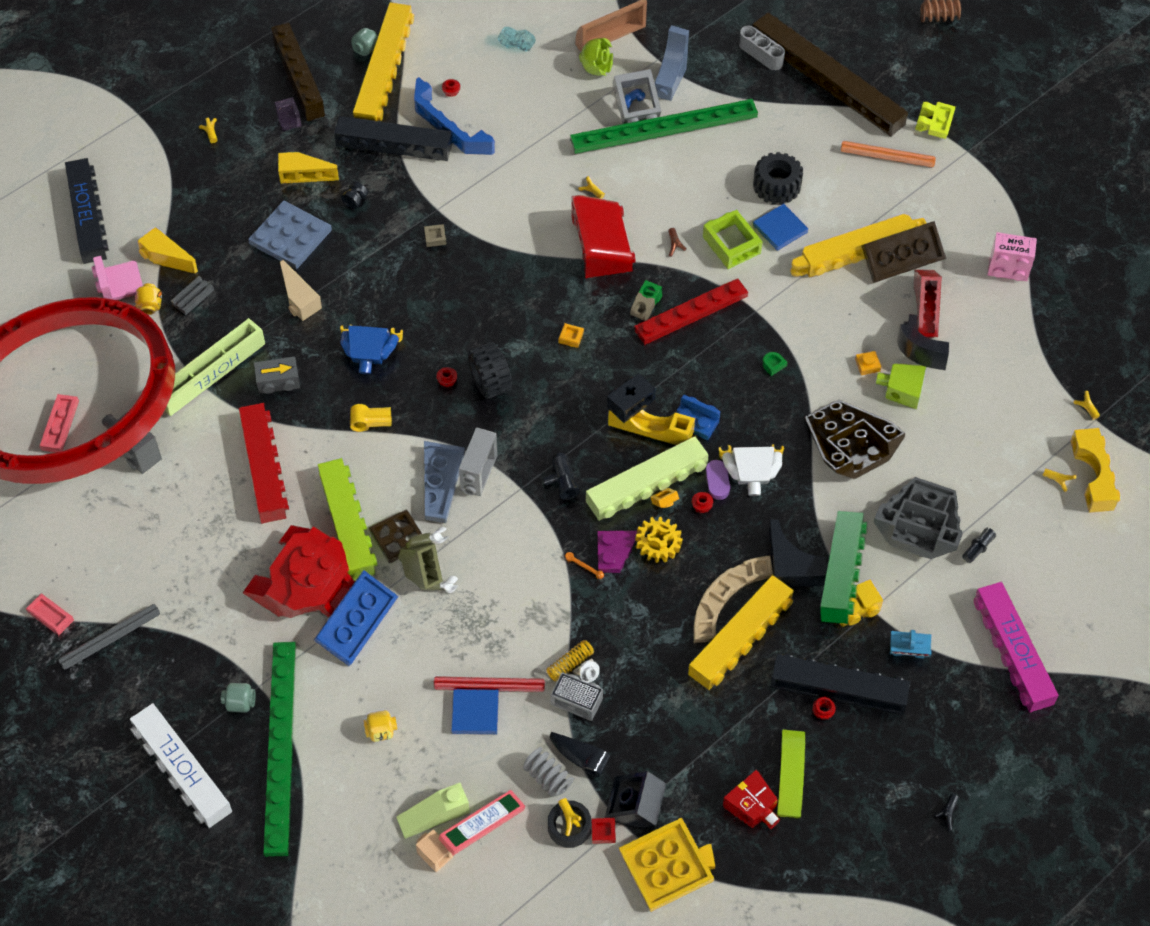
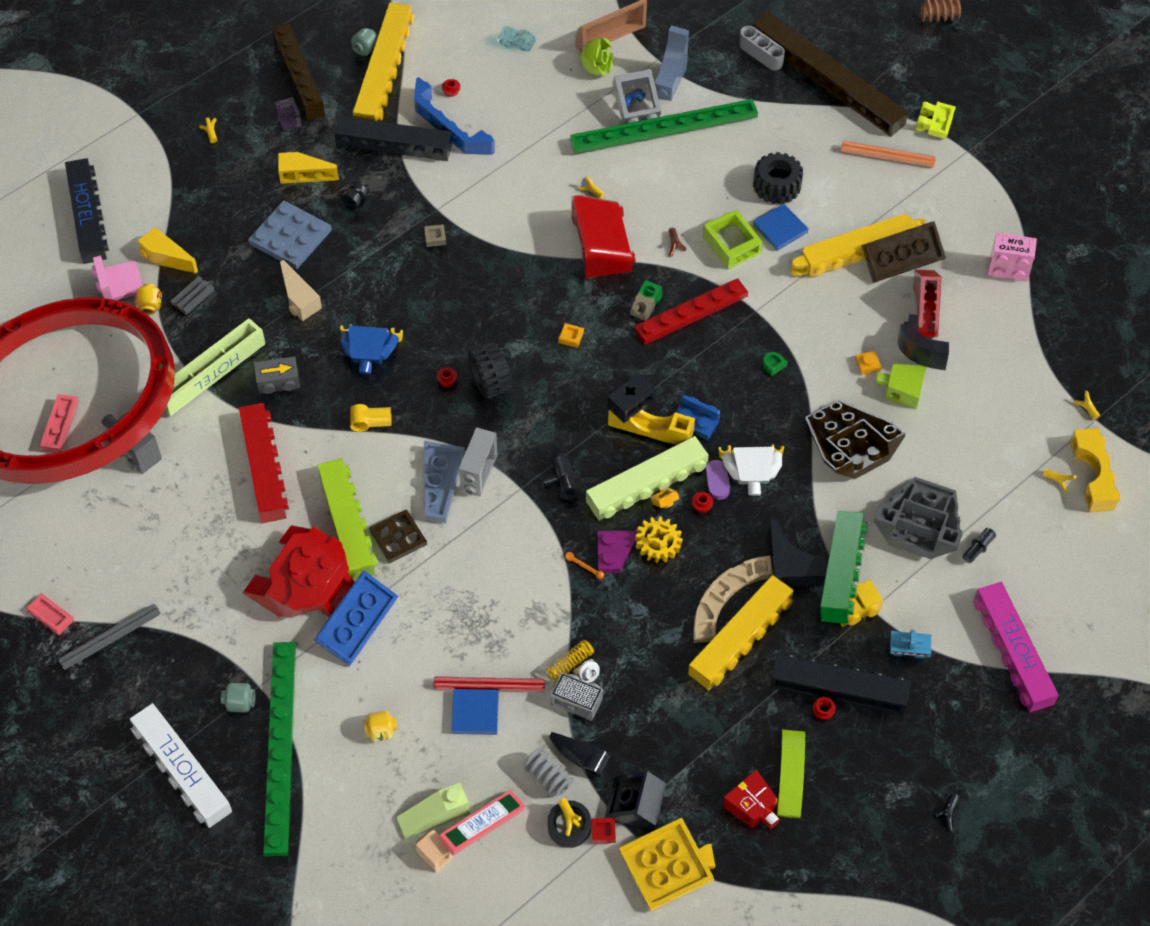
olive torso [398,527,458,593] -> none

